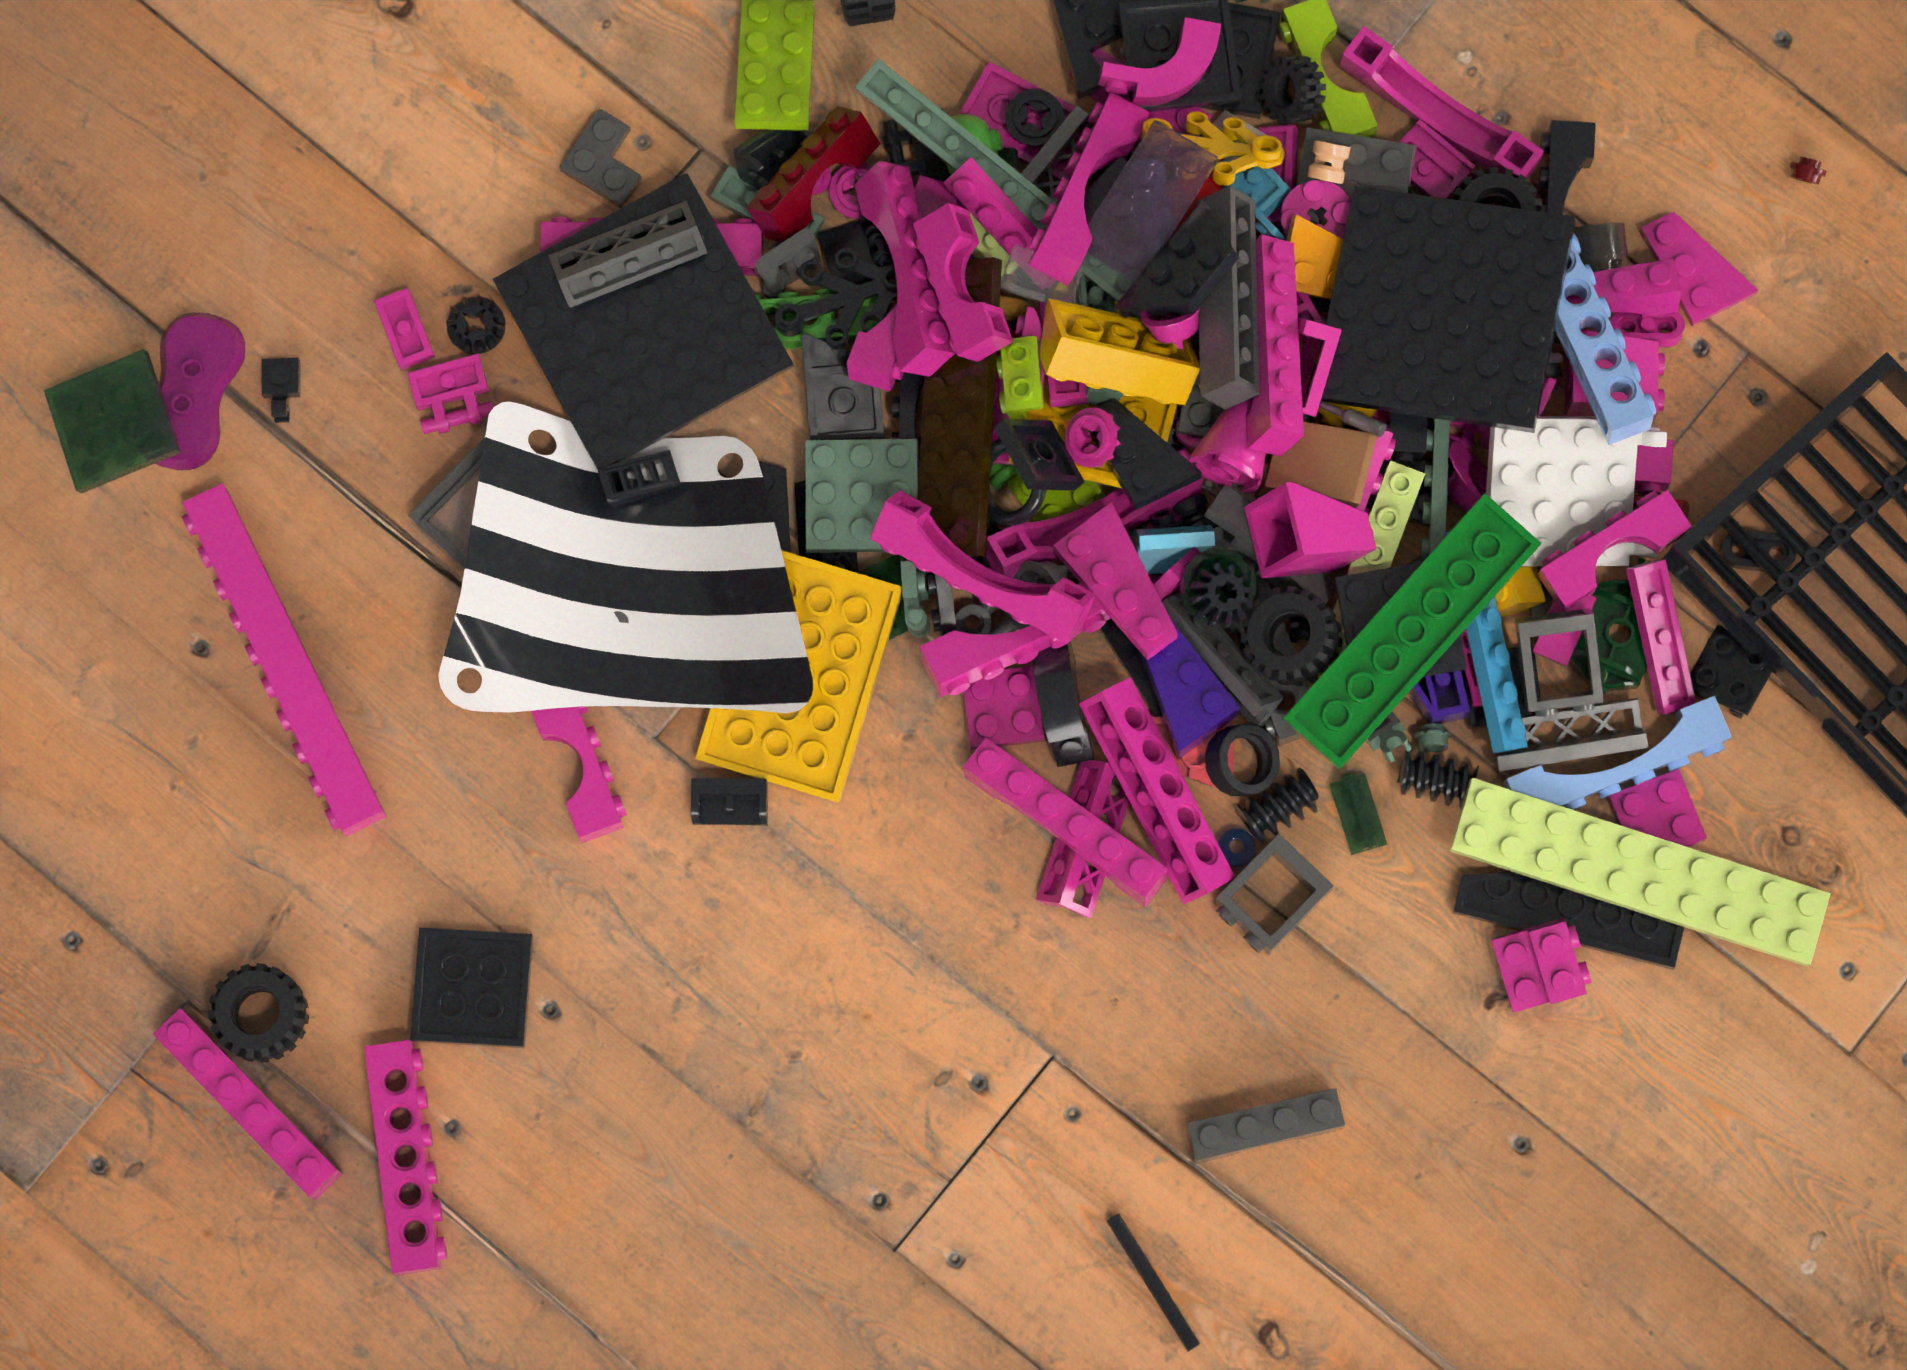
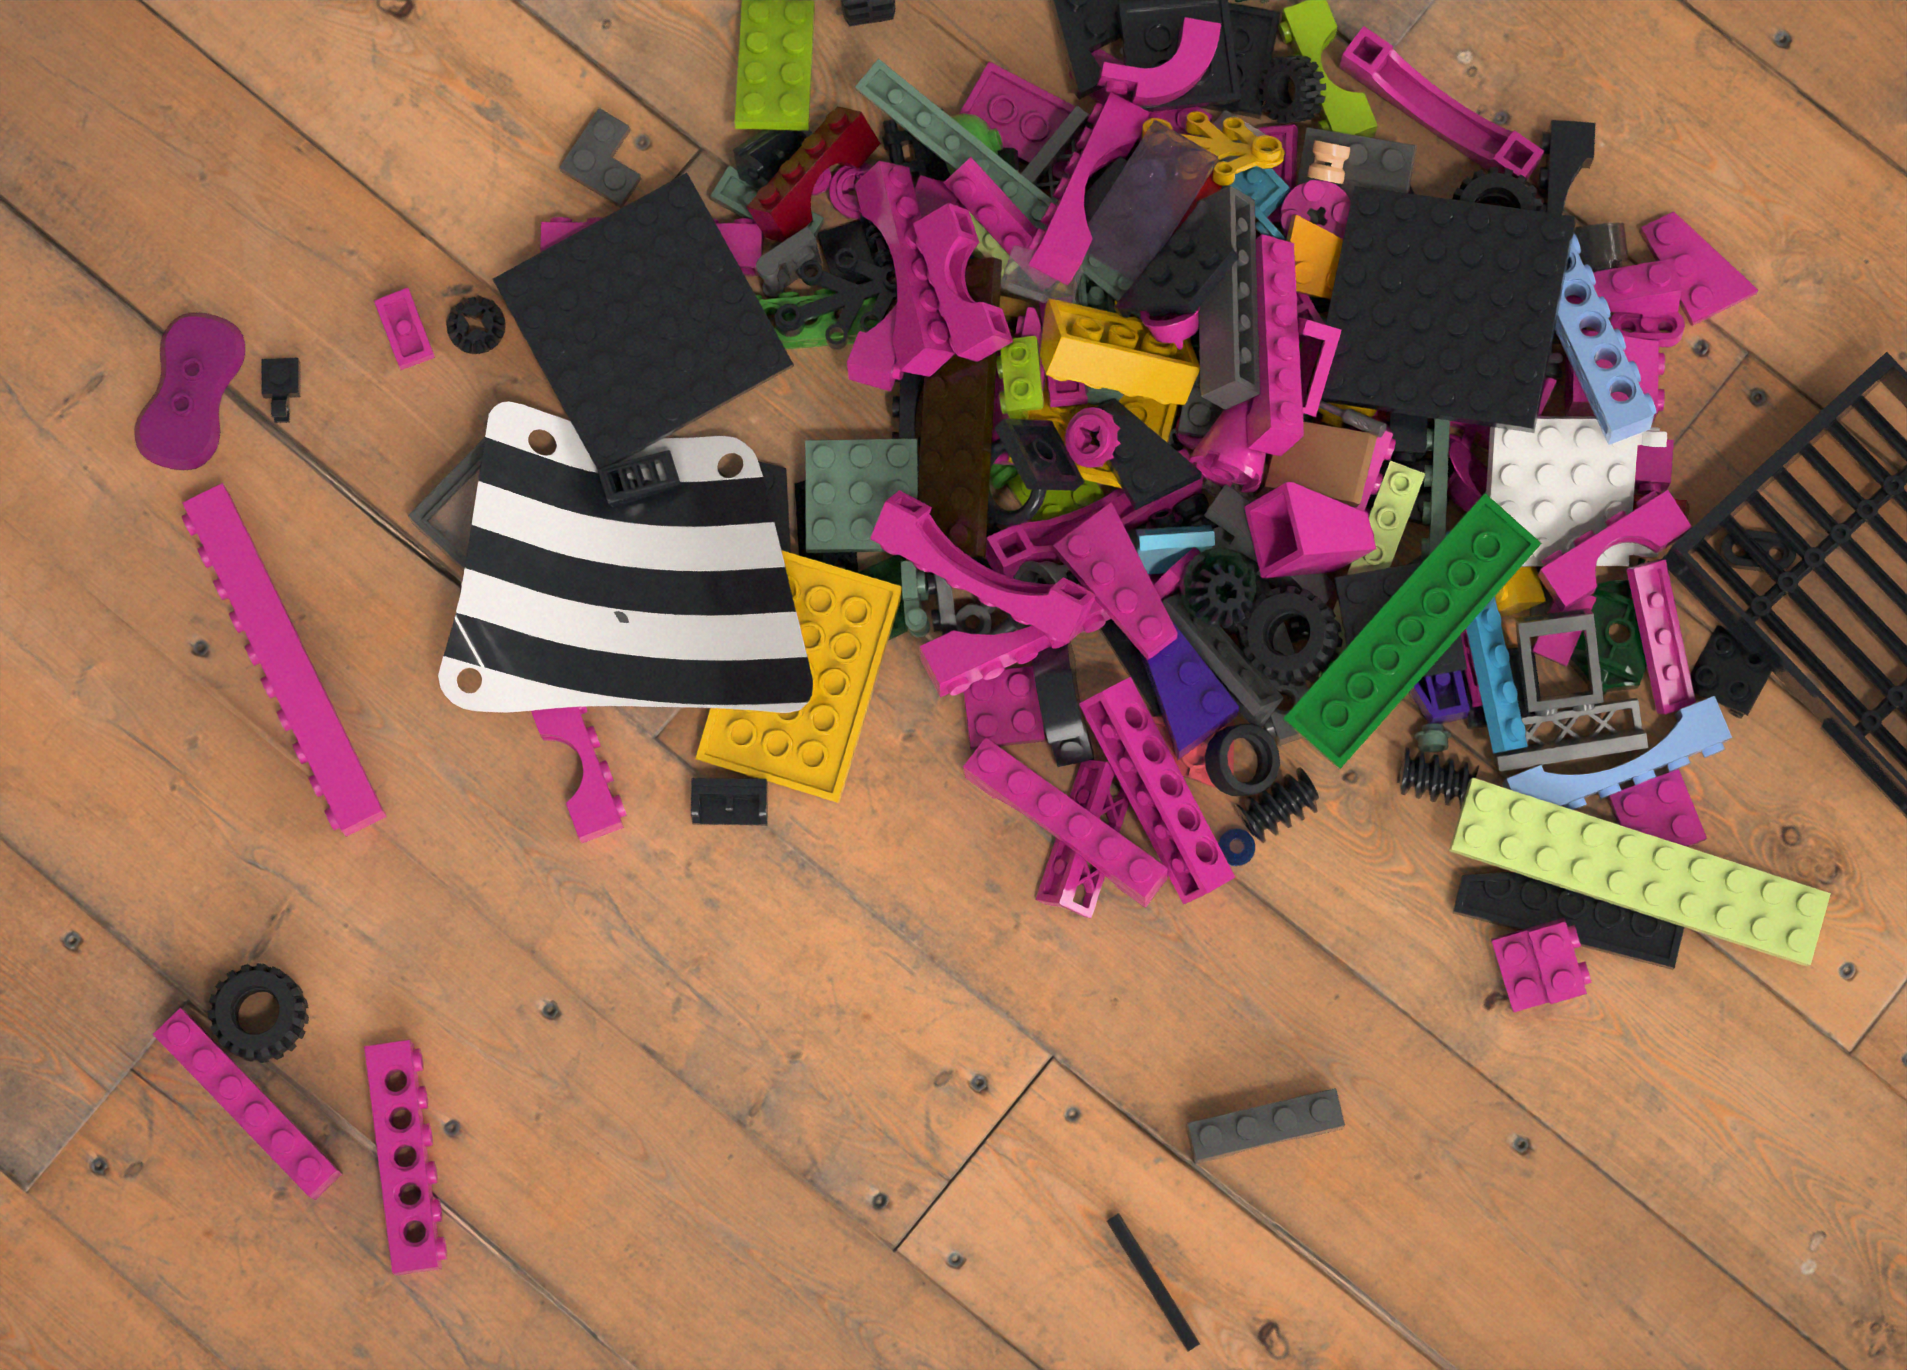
clear green plate [43,349,181,494] -> none
dark pink plate [407,353,494,435] -> none
black plate [410,928,533,1048] -> none
dark grey fence [549,201,707,308] -> none
black wing [800,334,884,440] -> none
black gear [1005,89,1064,148] -> none
dark grey window [1215,834,1334,955] -> none
clear green hinge [1329,773,1387,855] -> none
sand green plate [1366,711,1412,763] -> none
dark pink plate [1399,119,1475,199] -> none
dark red plate [1790,157,1827,185] -> none

